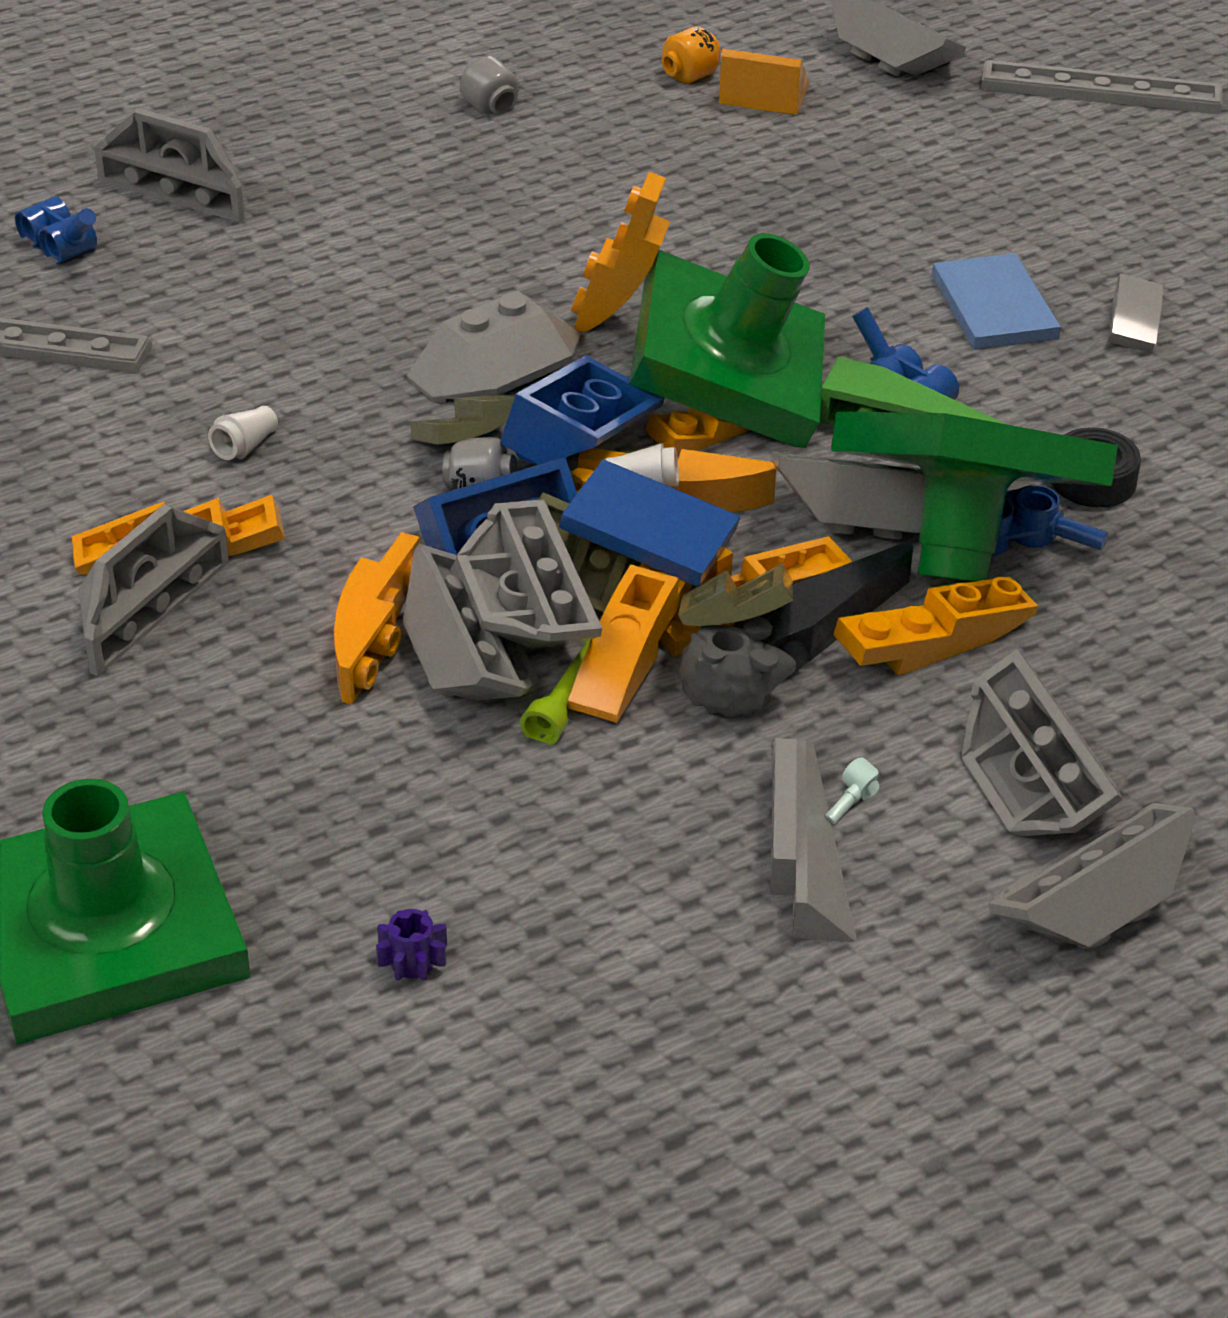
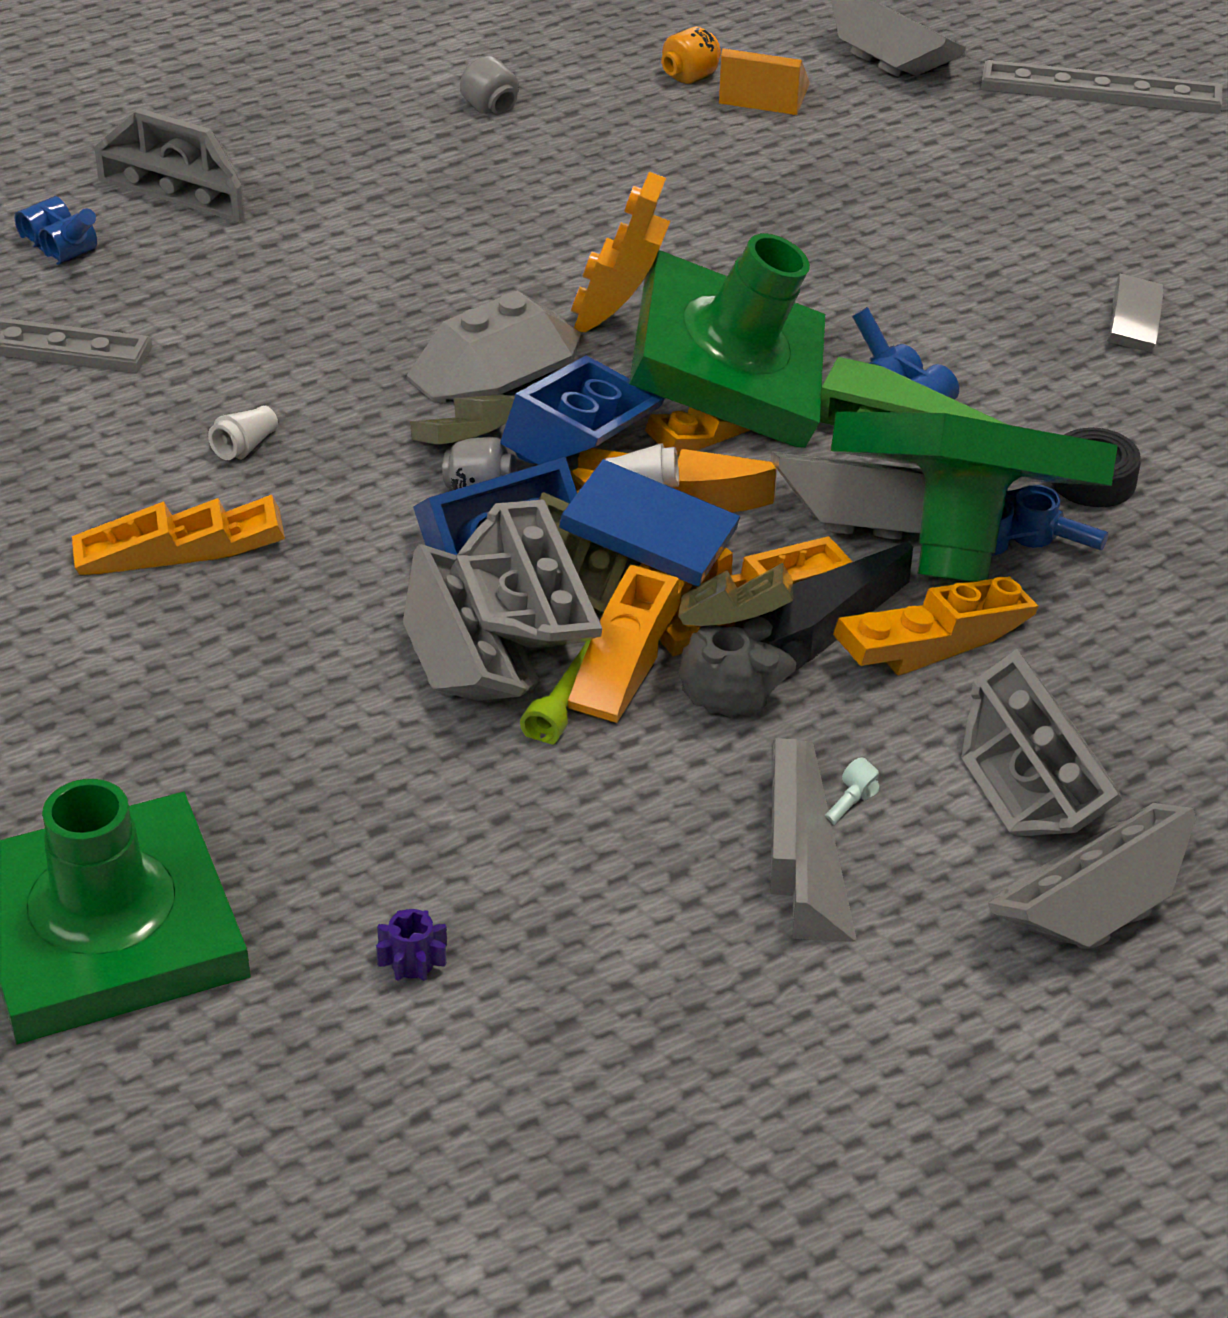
light grey wedge [78,504,229,677] -> none
light orange slope [334,532,420,705] -> none
medium blue tile [932,253,1061,349] -> none

